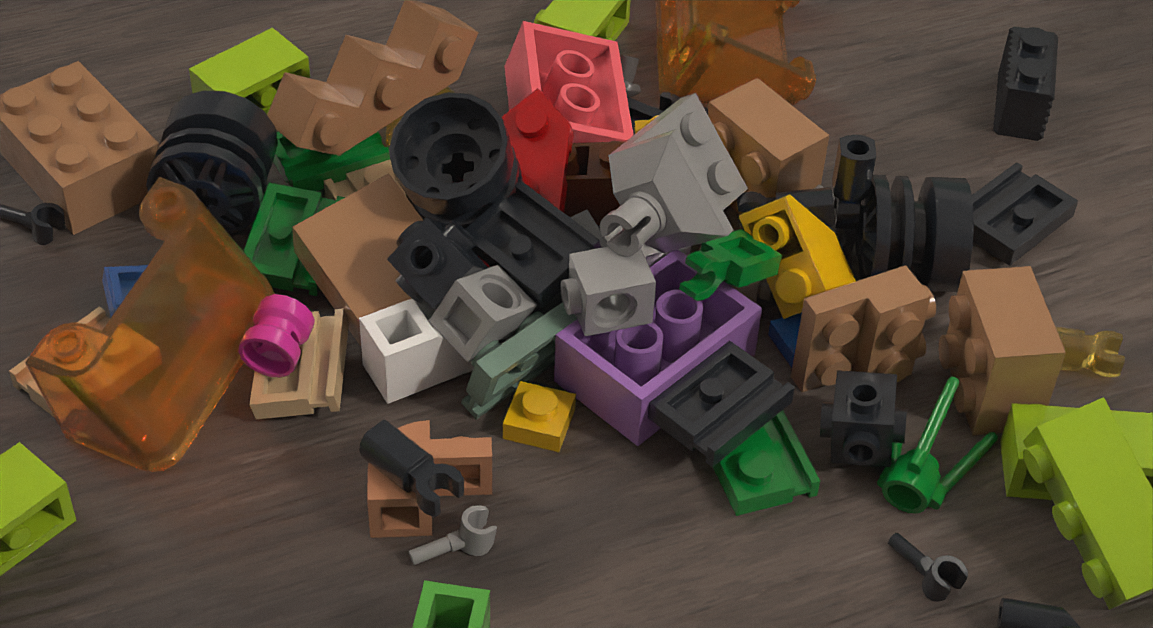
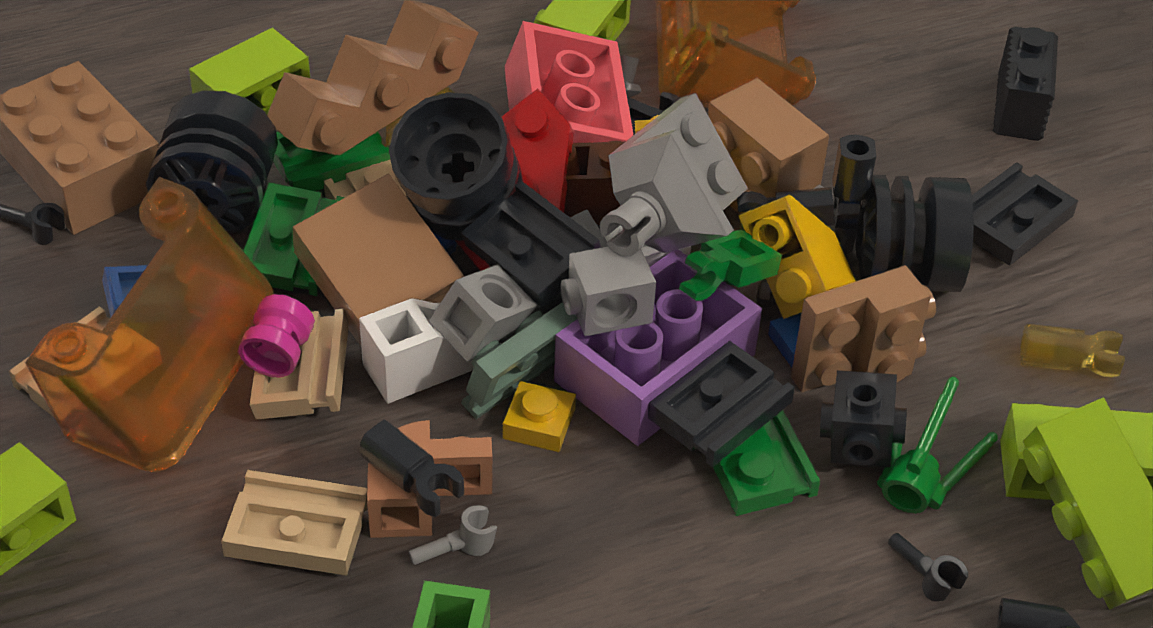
black brick [387,217,489,309] -> none
medium nougat brick [939,266,1066,435] -> none
none -> tan plate [221,470,368,576]

